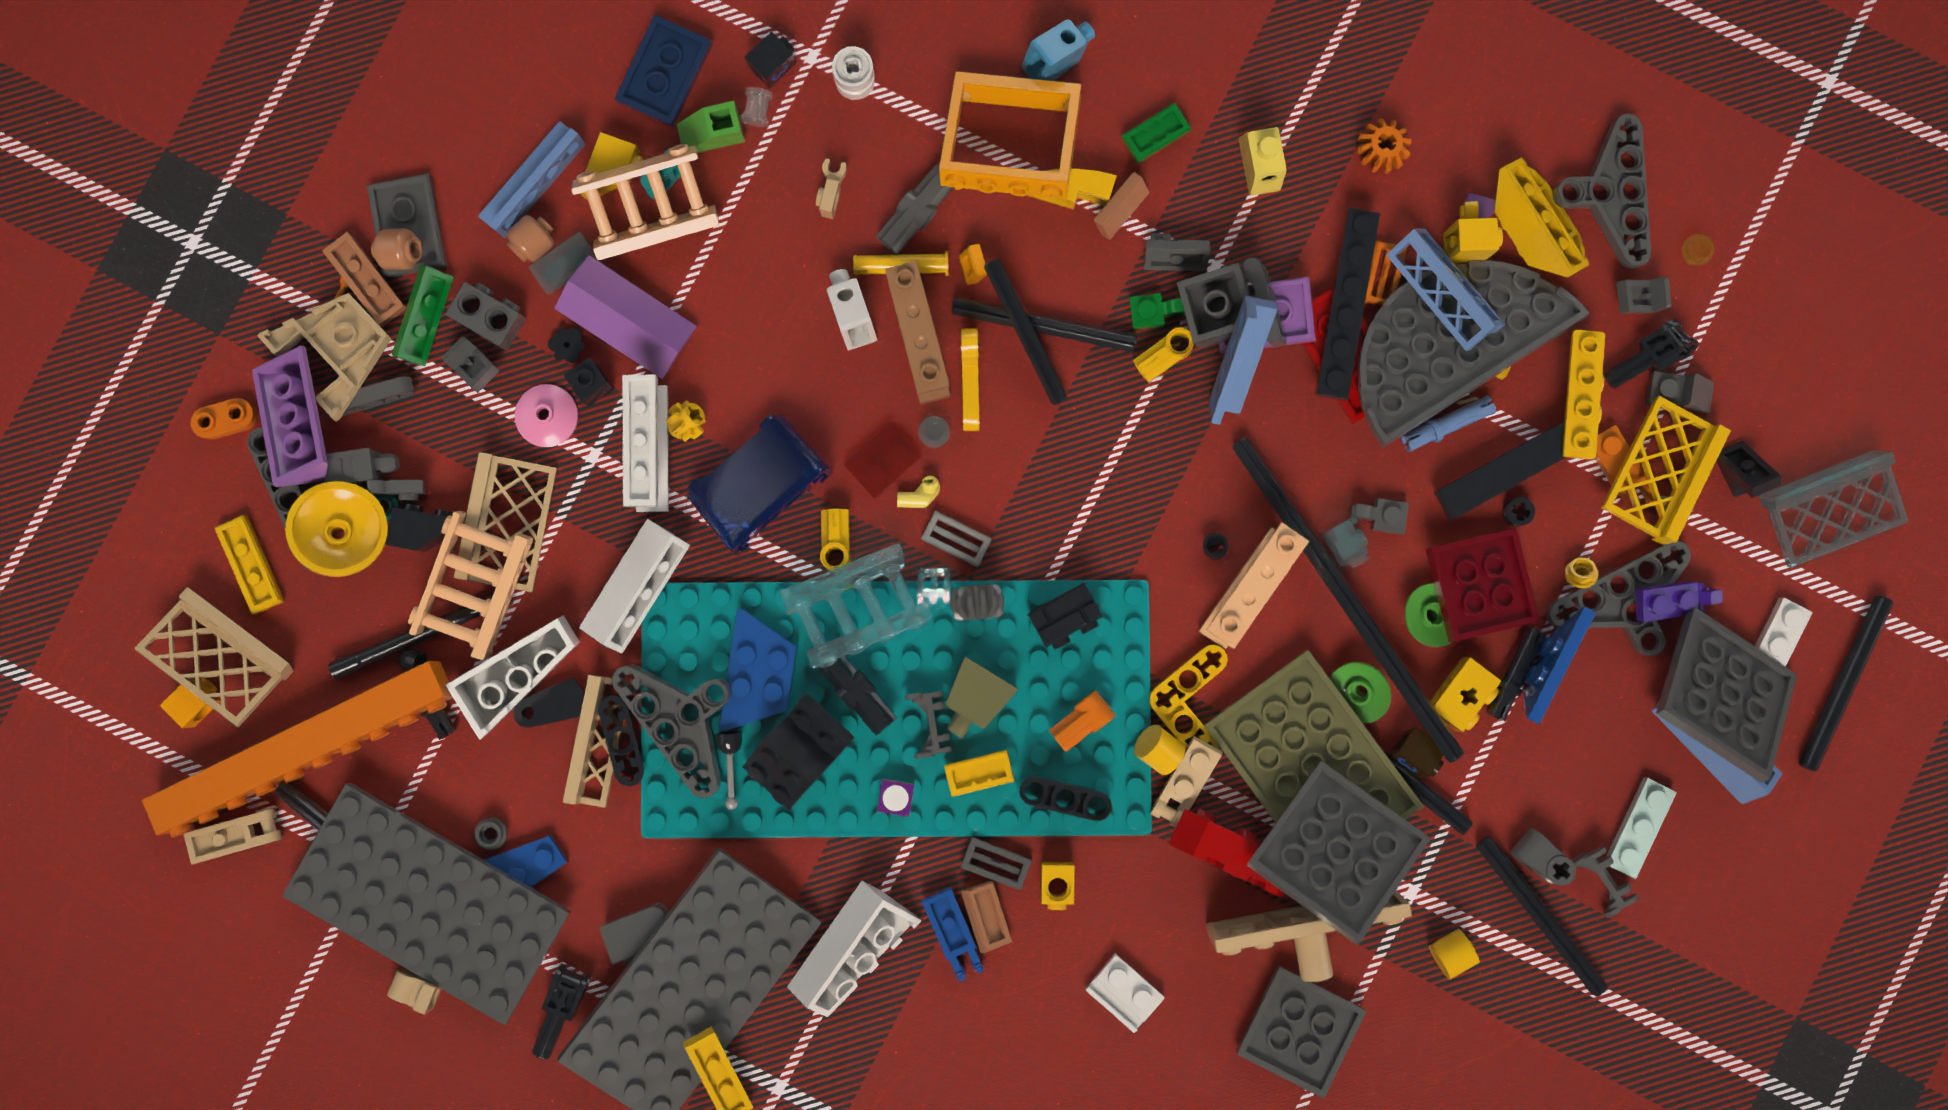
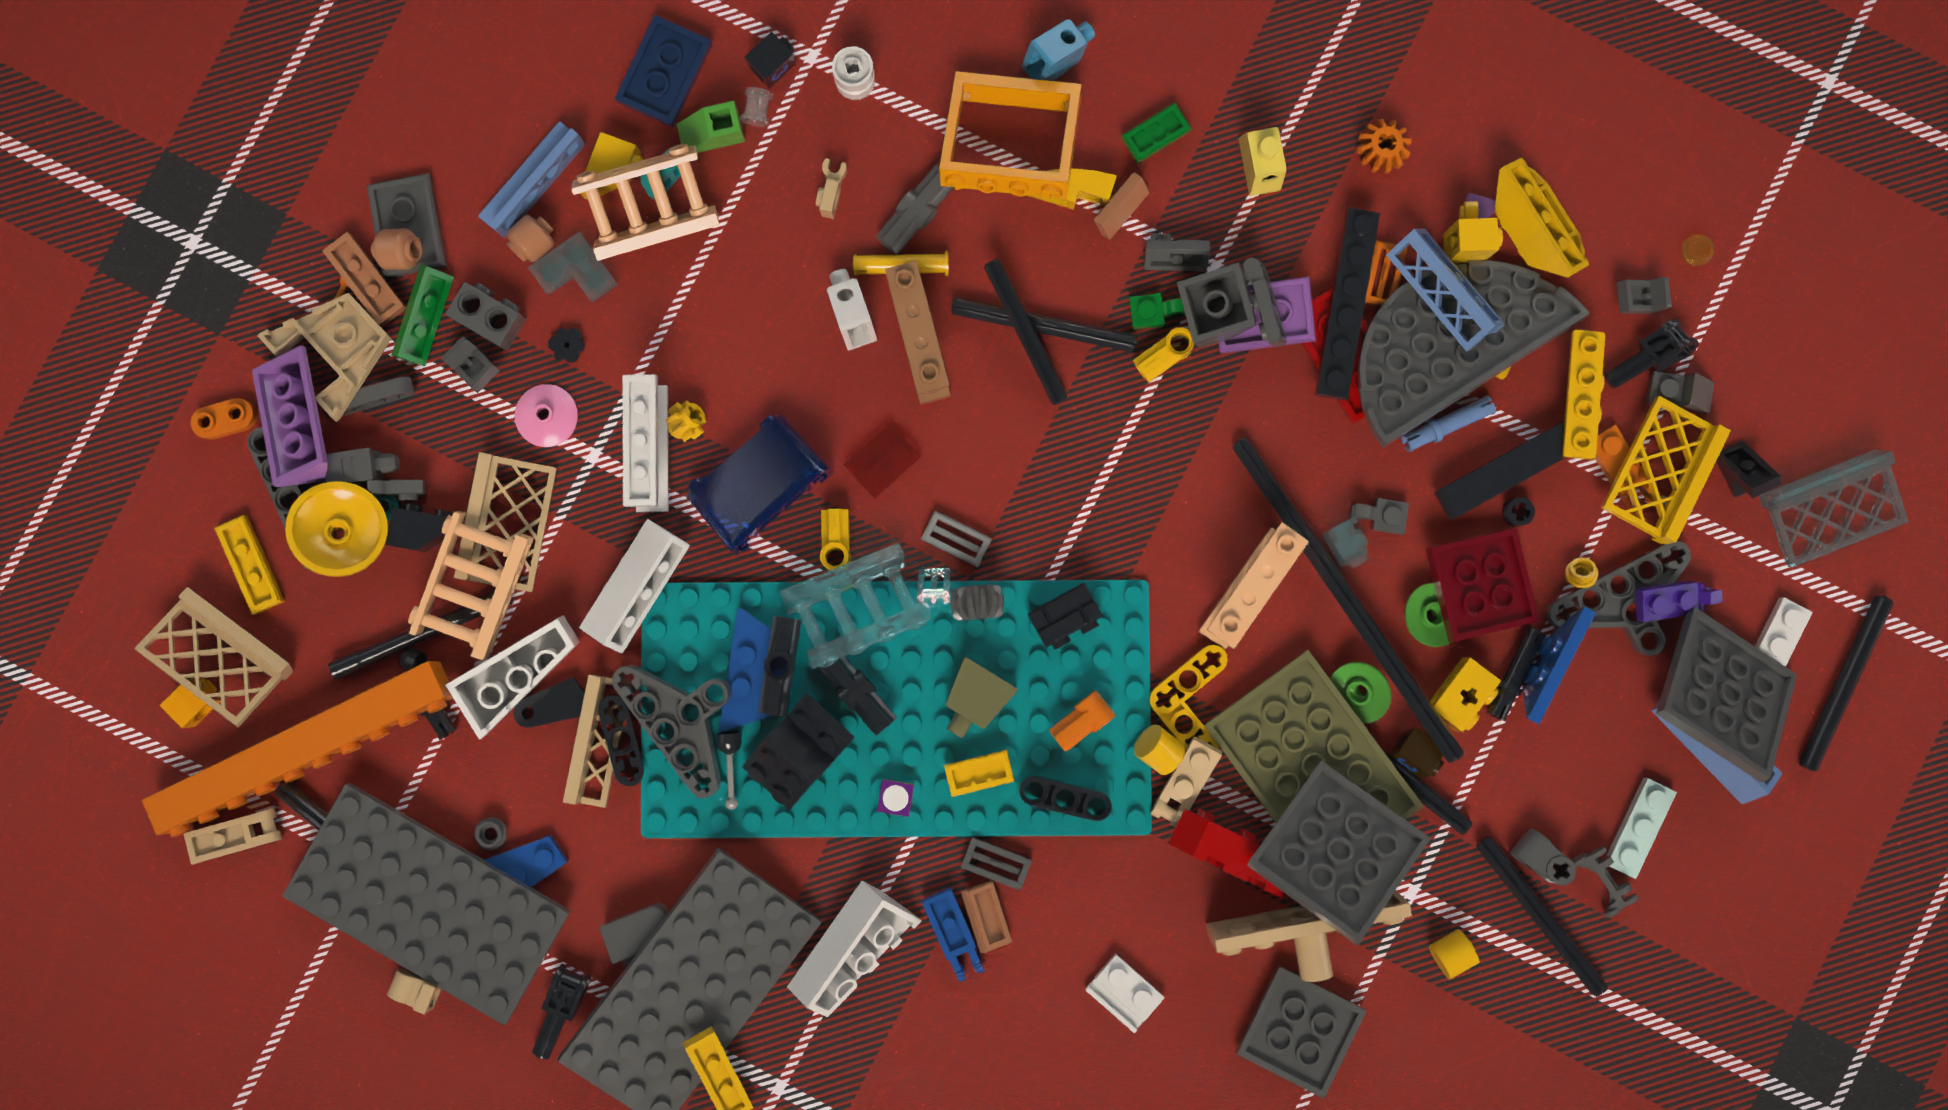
medium lavender slope [554,256,697,379] -> none
black brick [563,358,615,407] -> none
light yellow arm [897,475,940,508] -> none
dark grey piece [905,691,952,759] -> none
clear light blue plate [918,416,950,448] -> none
light orange tile [959,244,987,285] -> none
yellow beam [961,328,979,431] -> none
yellow brick [1040,862,1075,910] -> none
black hinge [1203,533,1229,560] -> none
medium blue fence [1209,296,1278,425] -> none
dark grey beam [1553,114,1651,269] -> none
none -> black piece [758,616,802,717]

